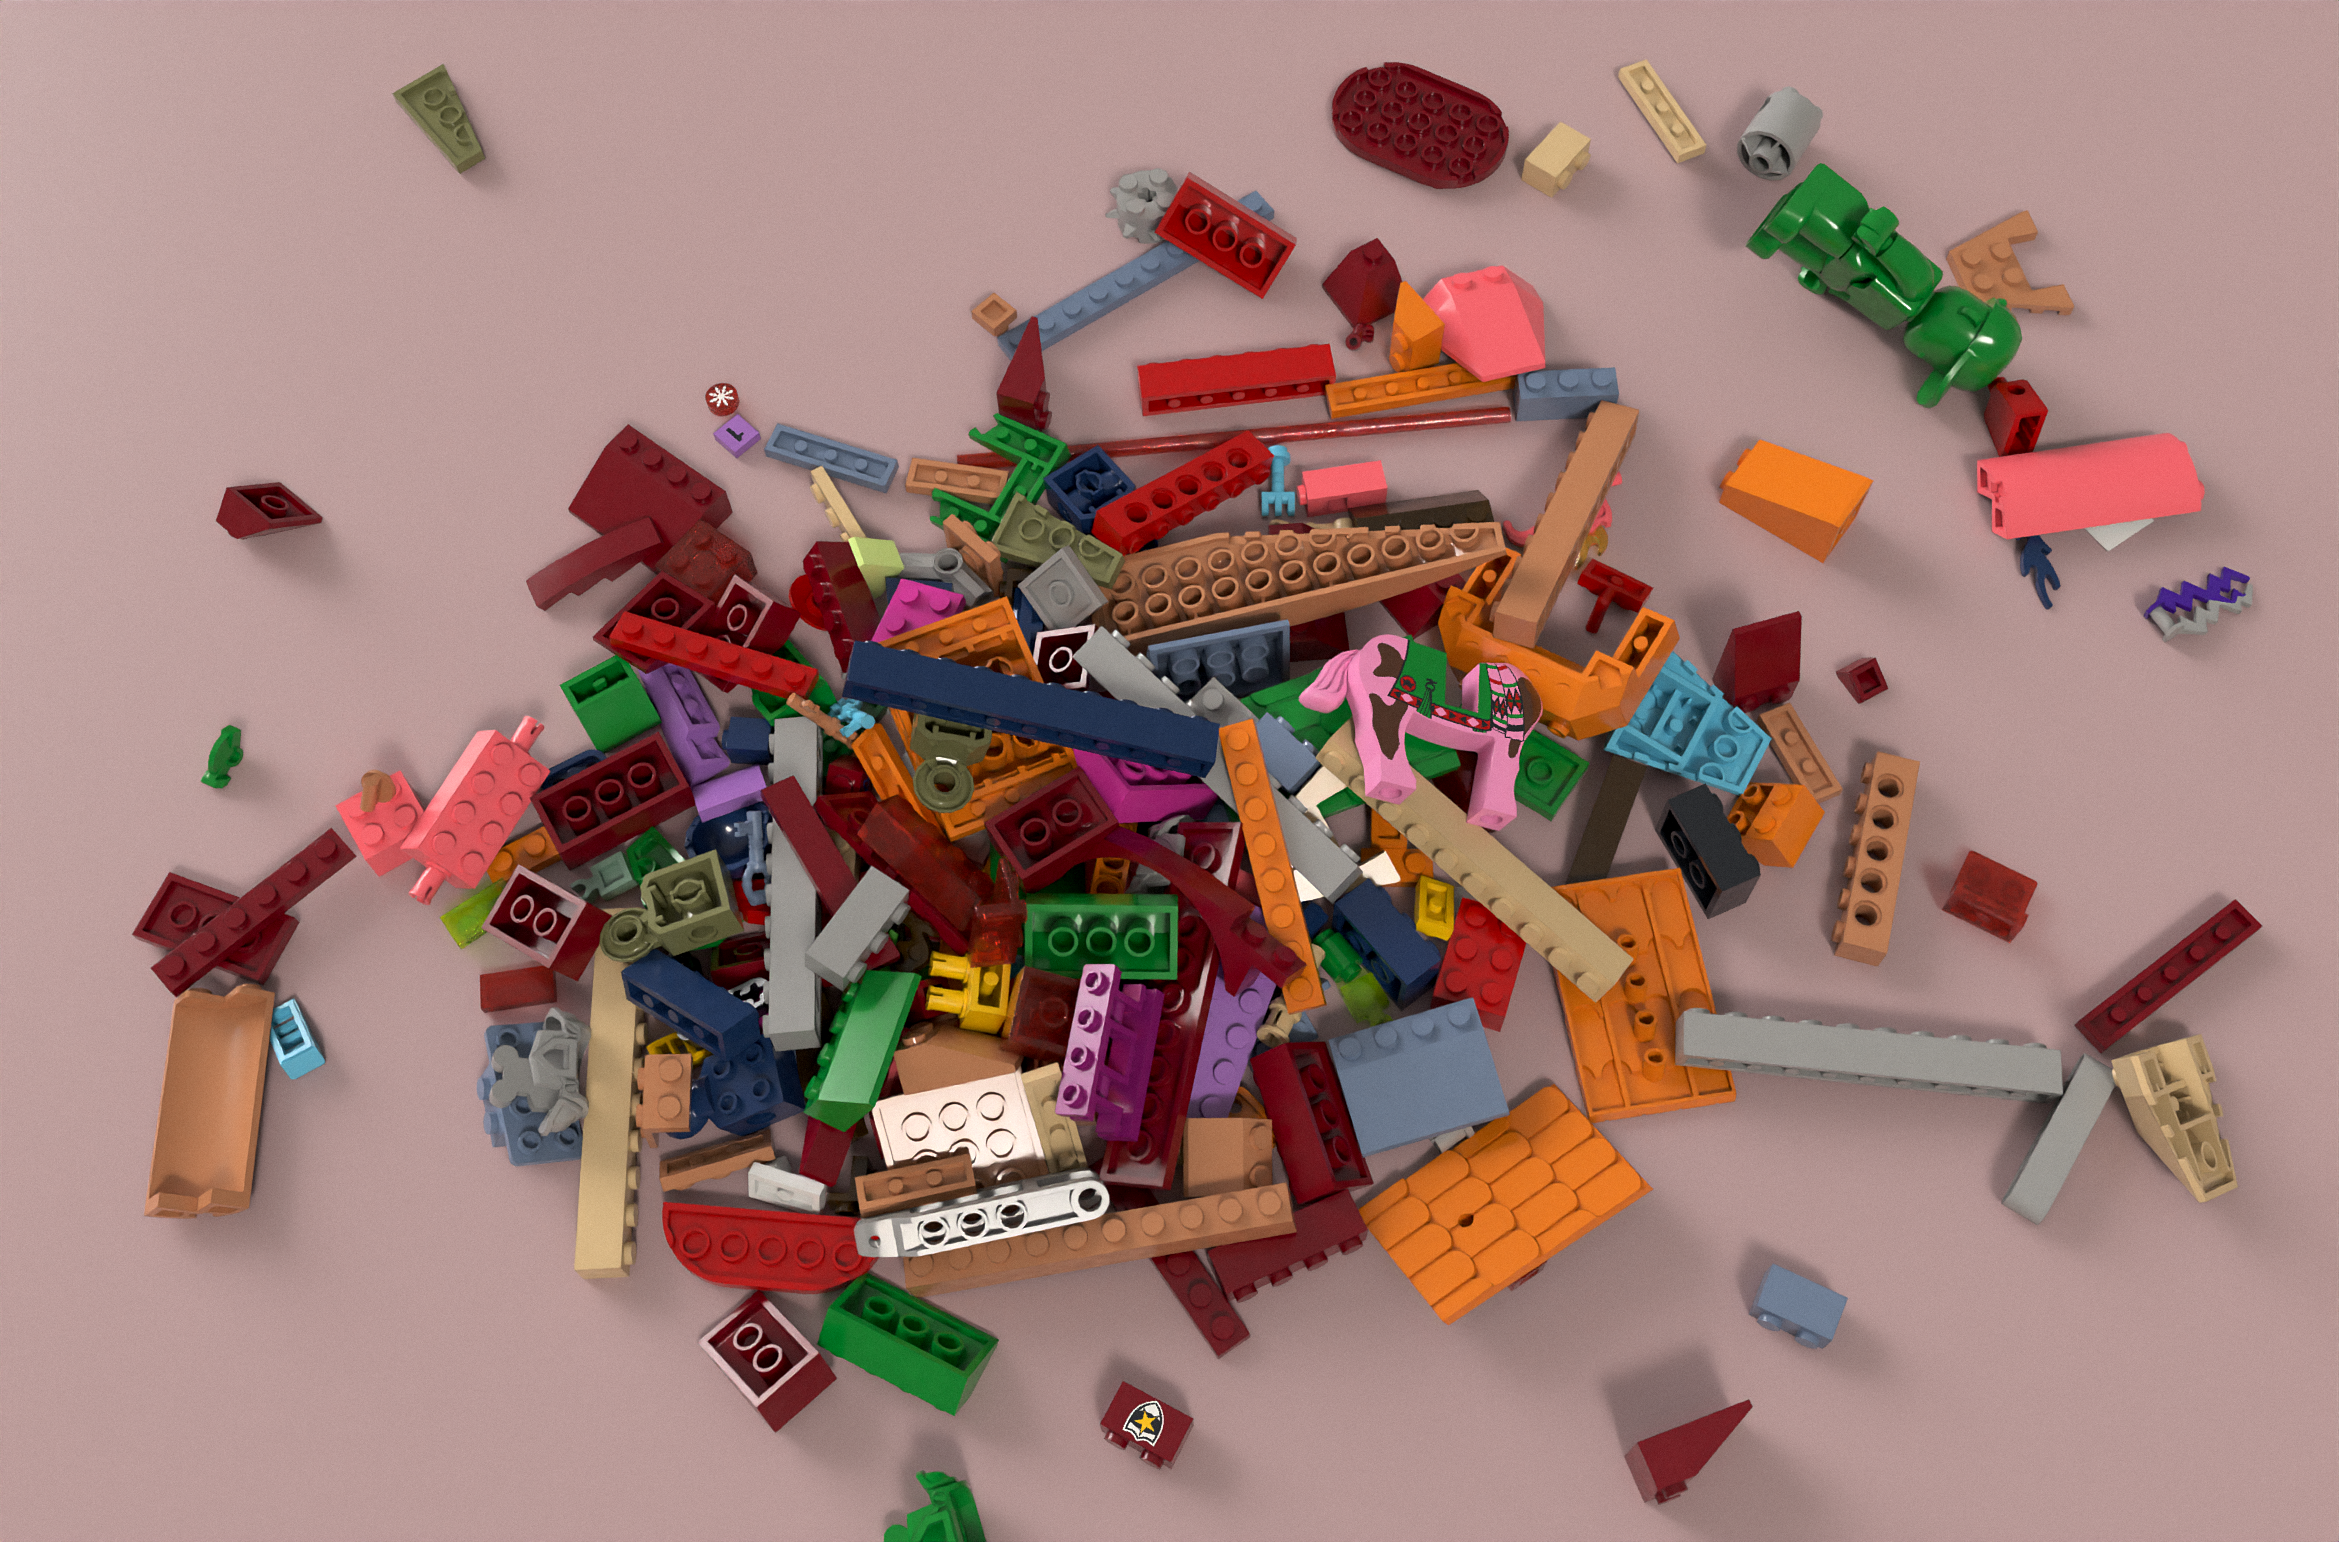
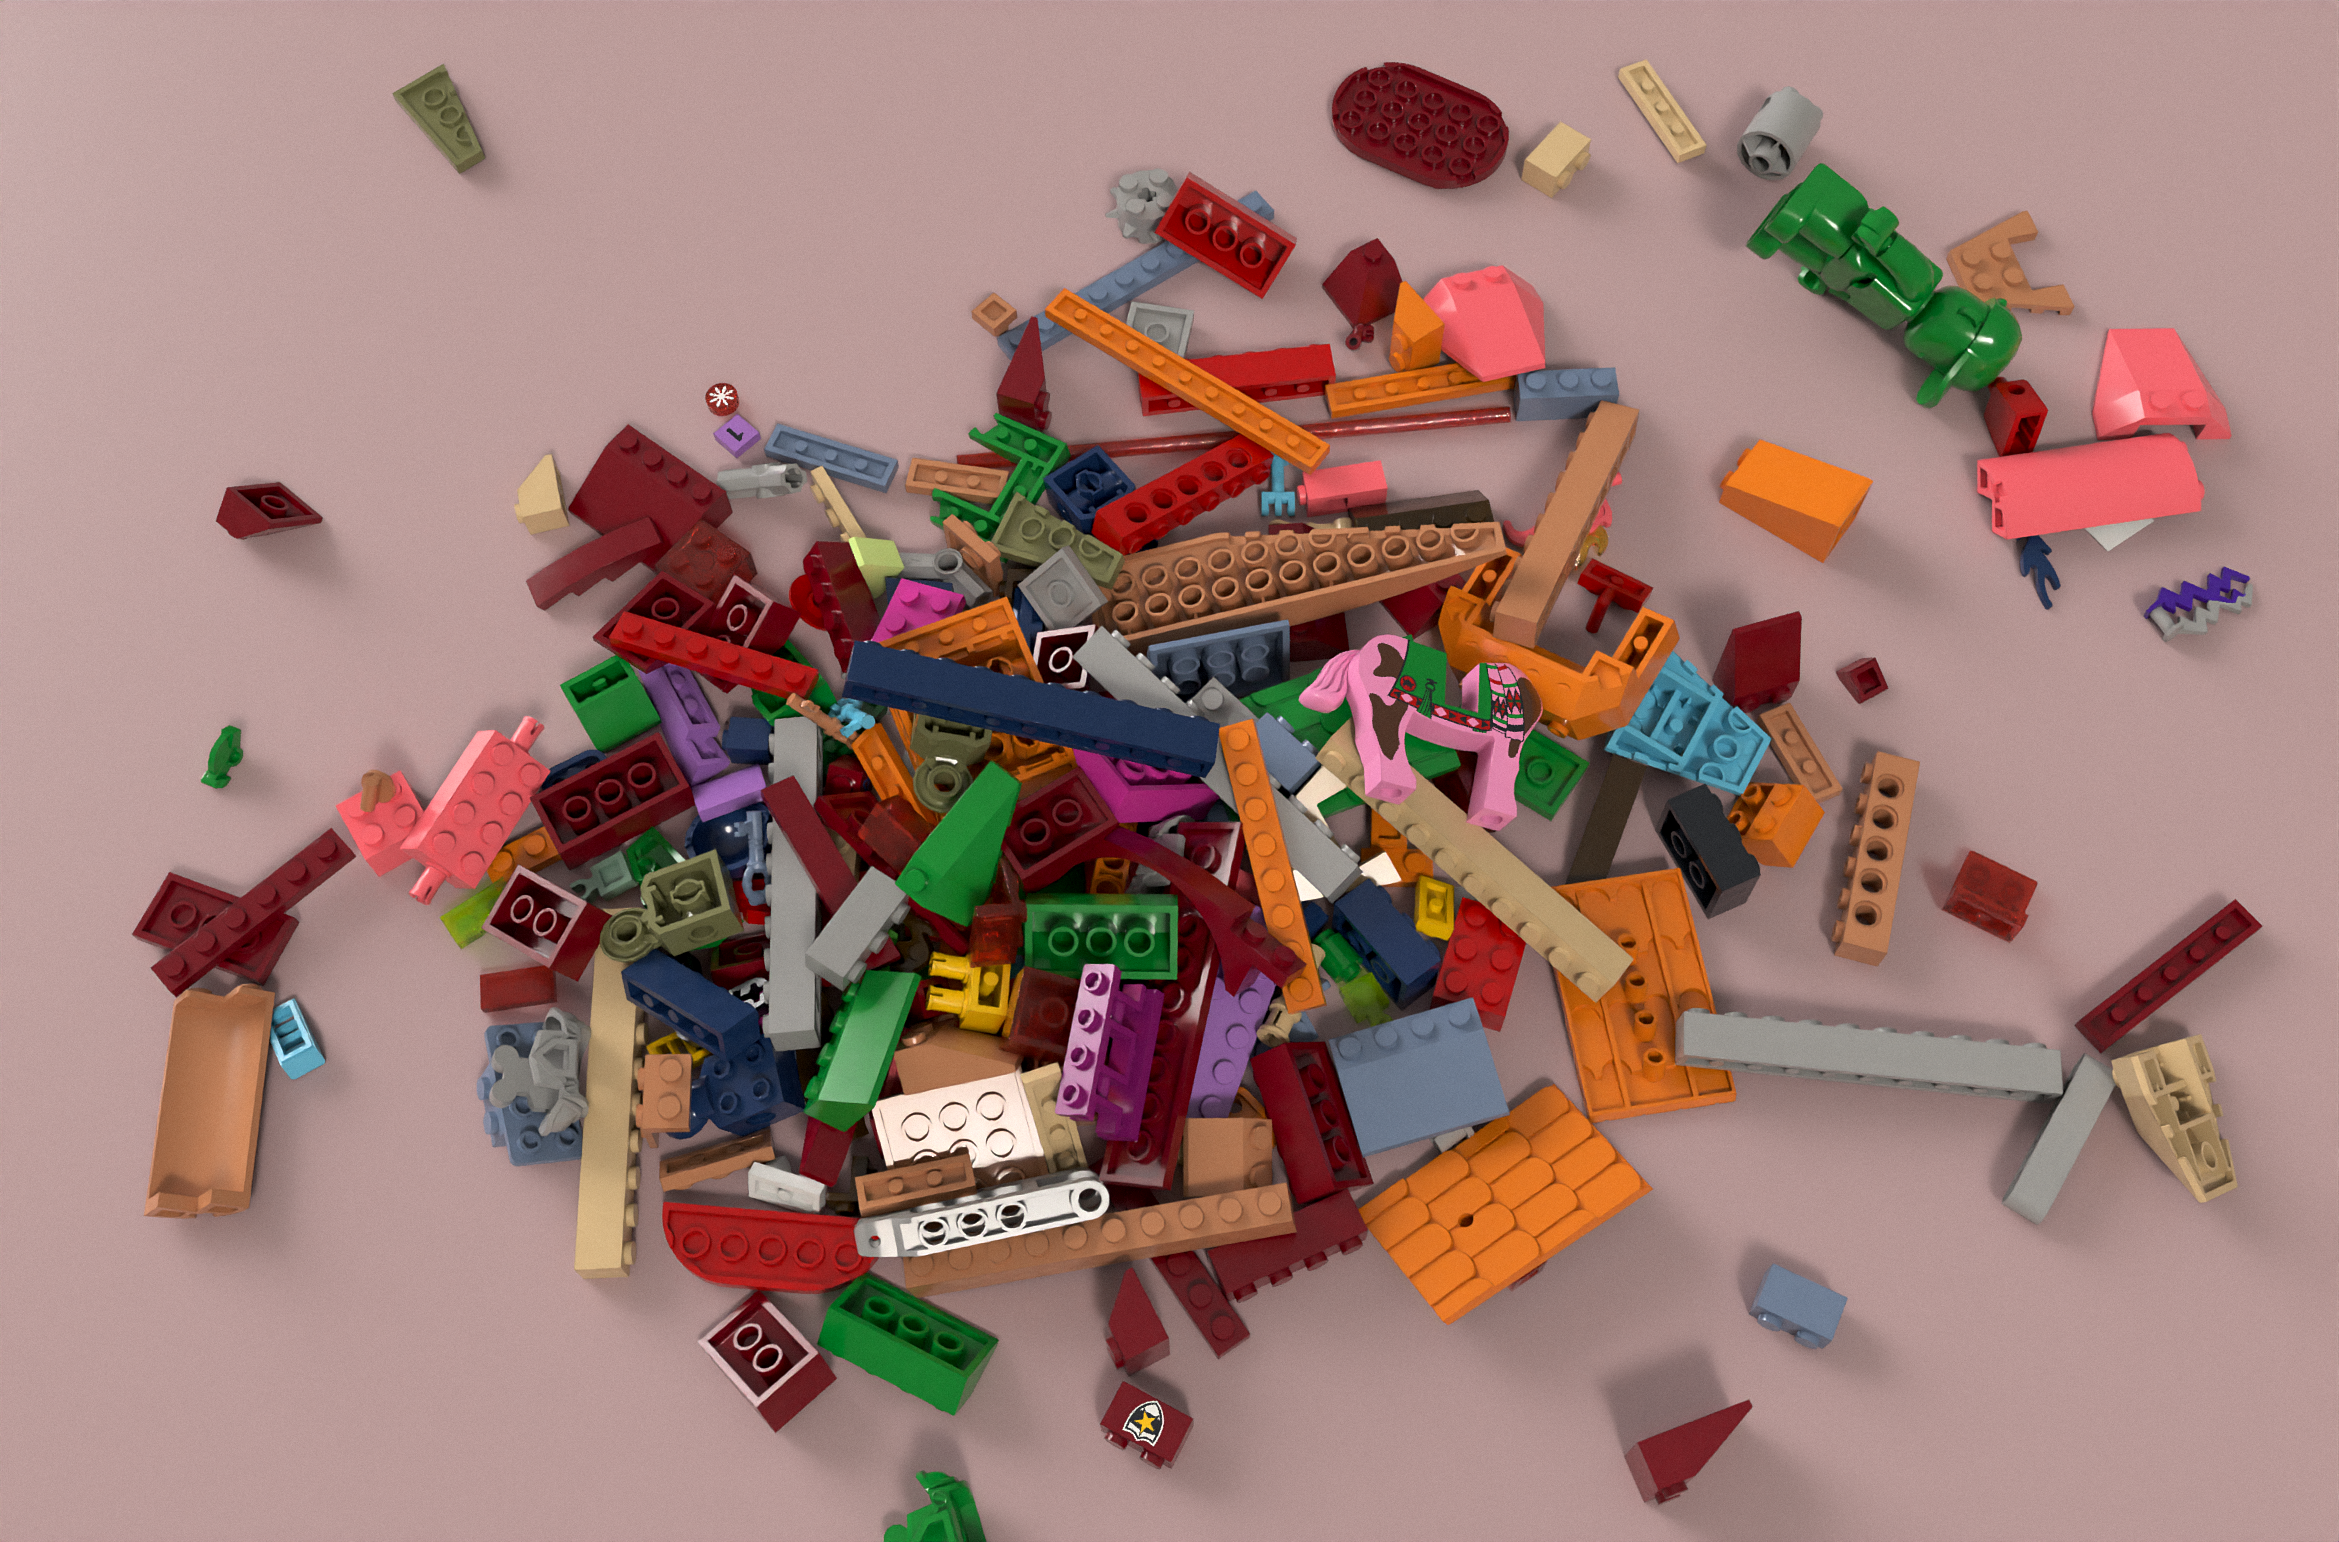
none -> tan slope [514,454,570,535]
none -> light grey piece [716,462,807,499]
none -> green wedge [895,760,1022,927]
none -> orange plate [1045,288,1330,475]
none -> dark red slope [1105,1267,1170,1377]
none -> light grey plate [1126,301,1194,359]
none -> coral wedge [2092,328,2232,440]

